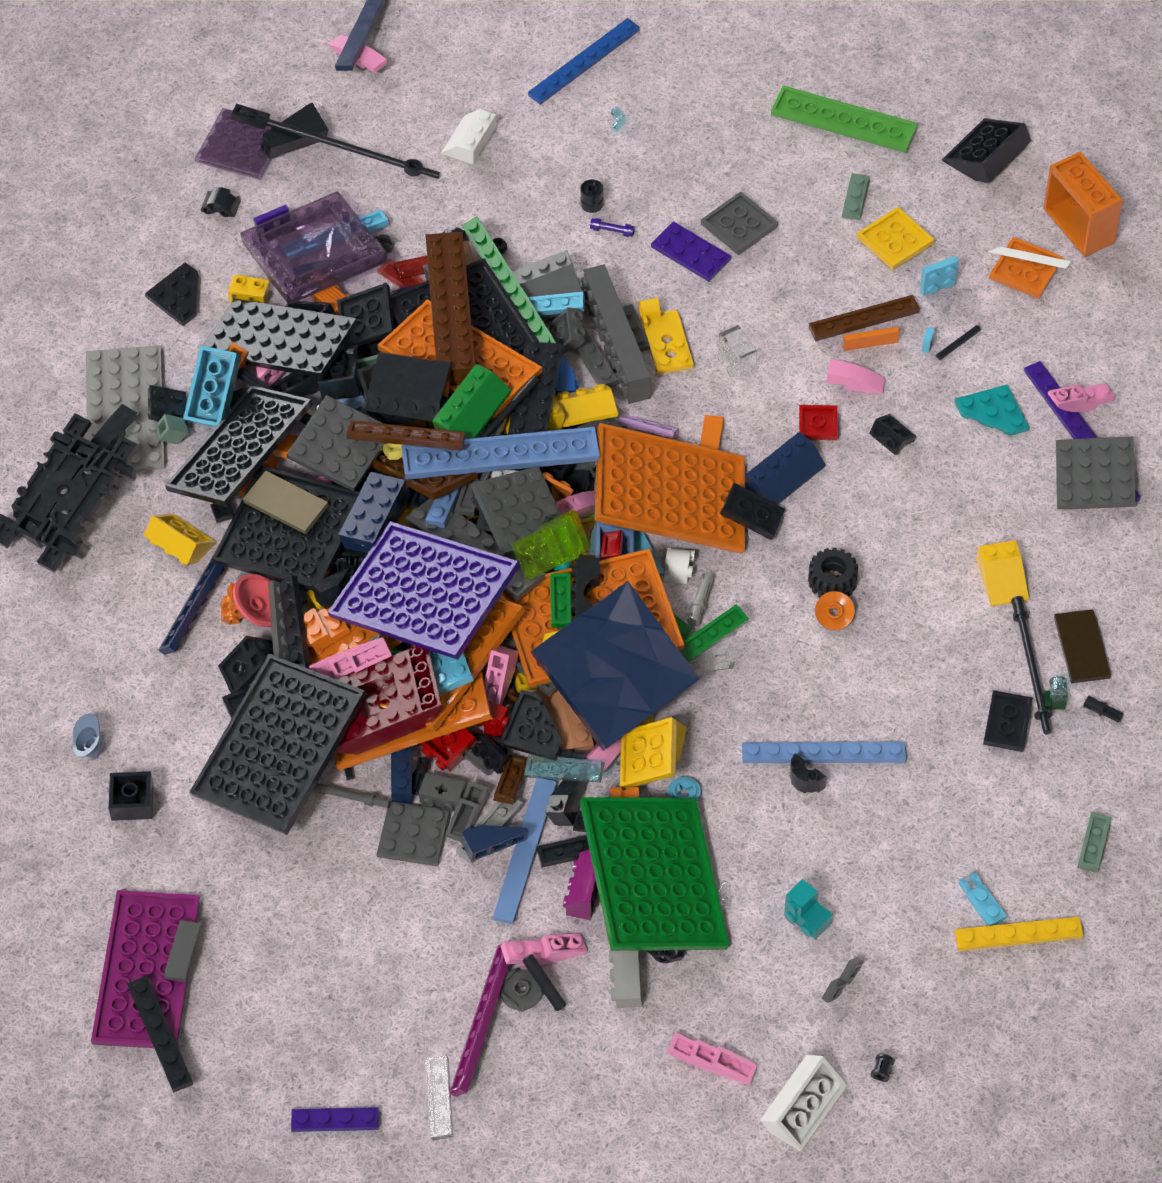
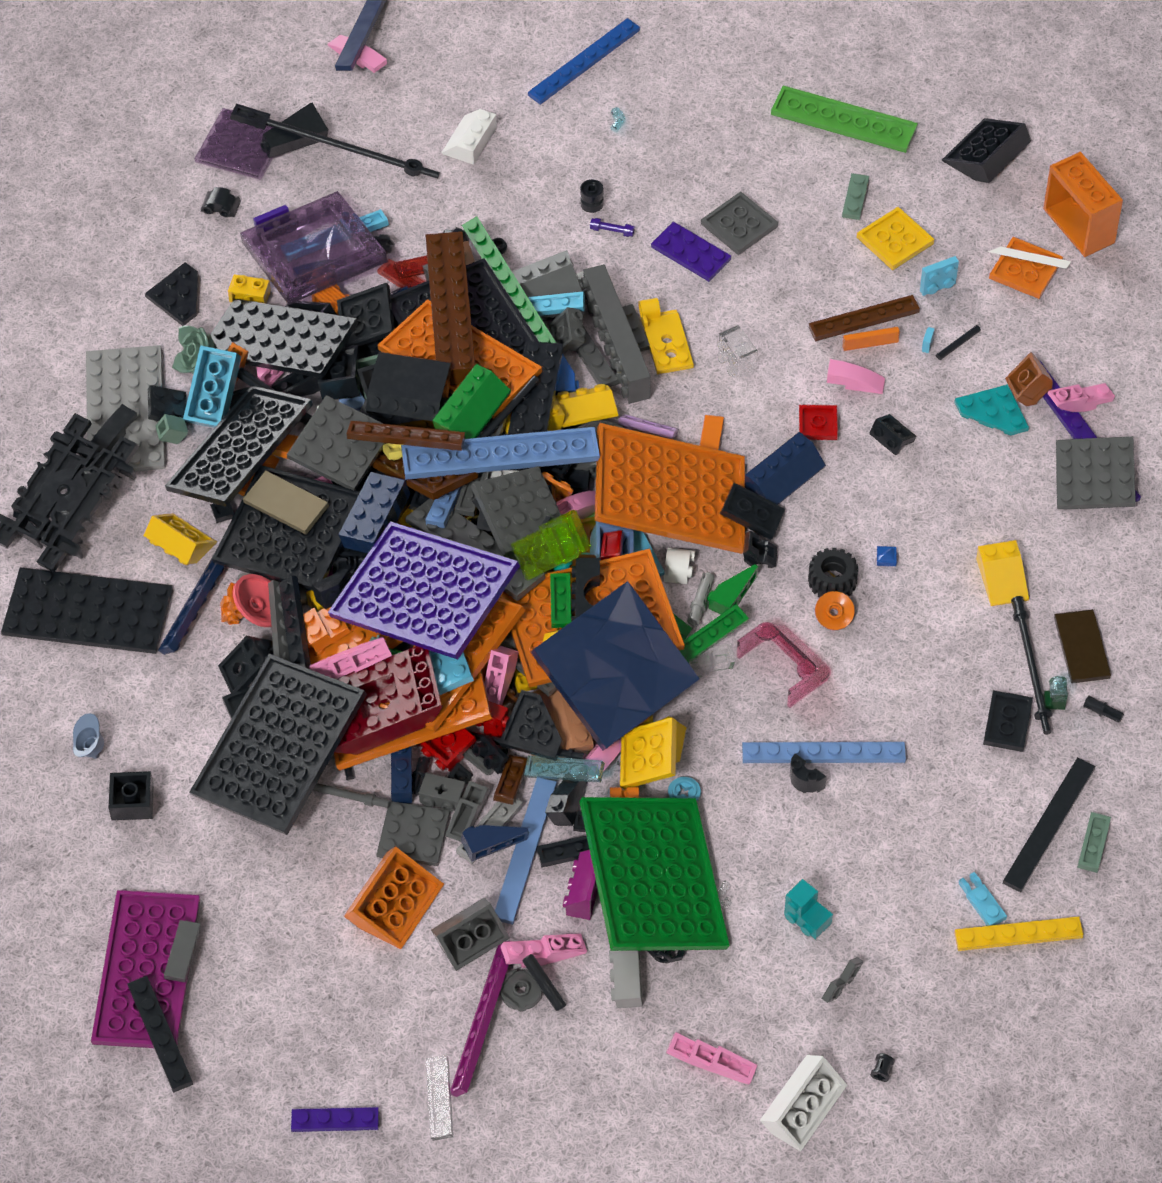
none -> black plate [1,567,173,654]
none -> sand green brick [172,325,215,375]
none -> orange slope [344,846,444,949]
none -> dark grey slope [431,897,510,971]
none -> black slope [445,762,473,786]
none -> green slope [707,564,758,614]
none -> clear pink windscreen [737,622,831,708]
none -> black cylinder [743,531,778,568]
none -> blue tile [877,546,897,567]
none -> black tile [1002,757,1096,893]
none -> dark orange slope [1005,352,1053,407]

